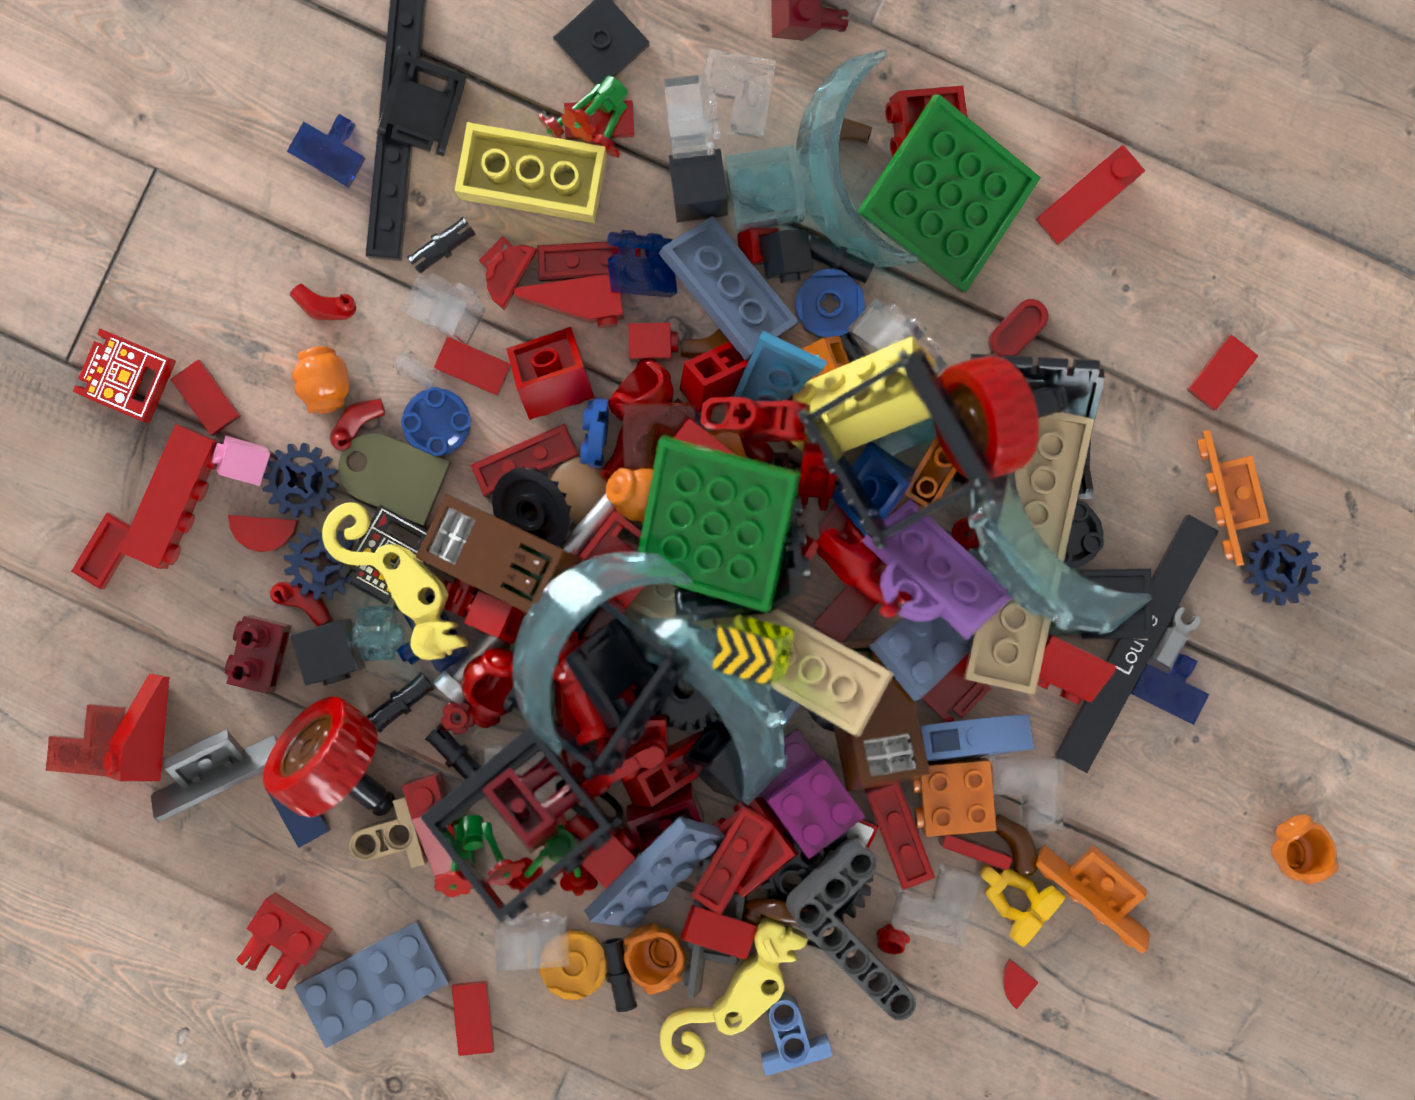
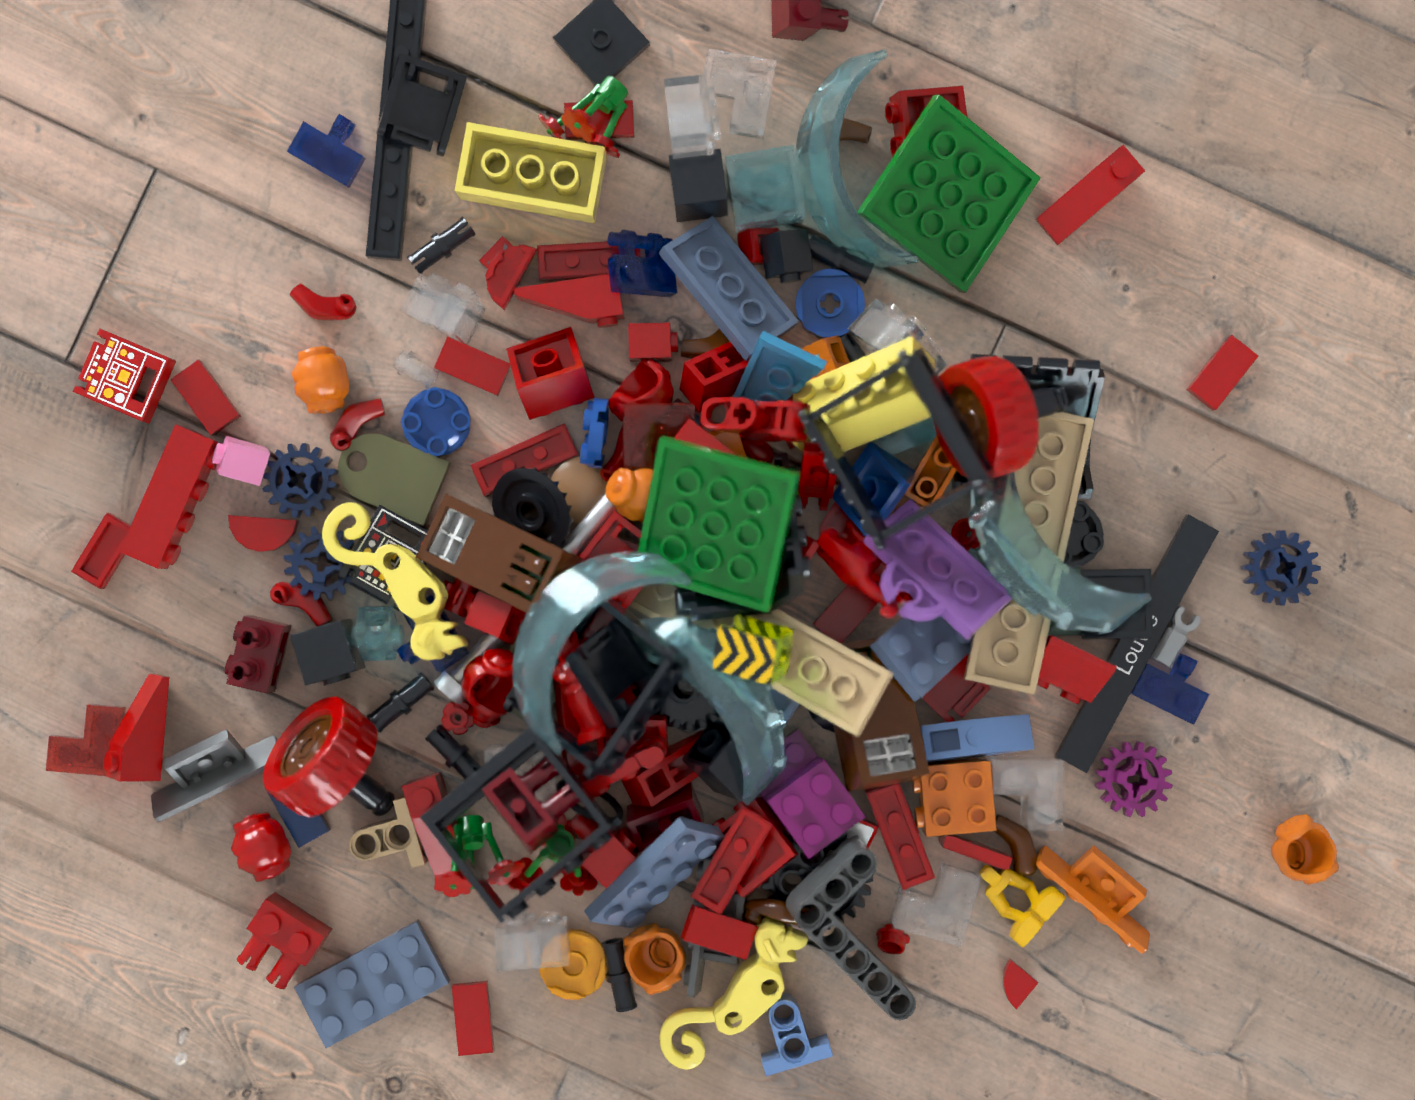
red tile [988,299,1049,358] -> none
orange bracket [1197,430,1269,567] -> none
none -> red hair [231,812,291,882]
none -> magenta gear [1095,741,1173,817]

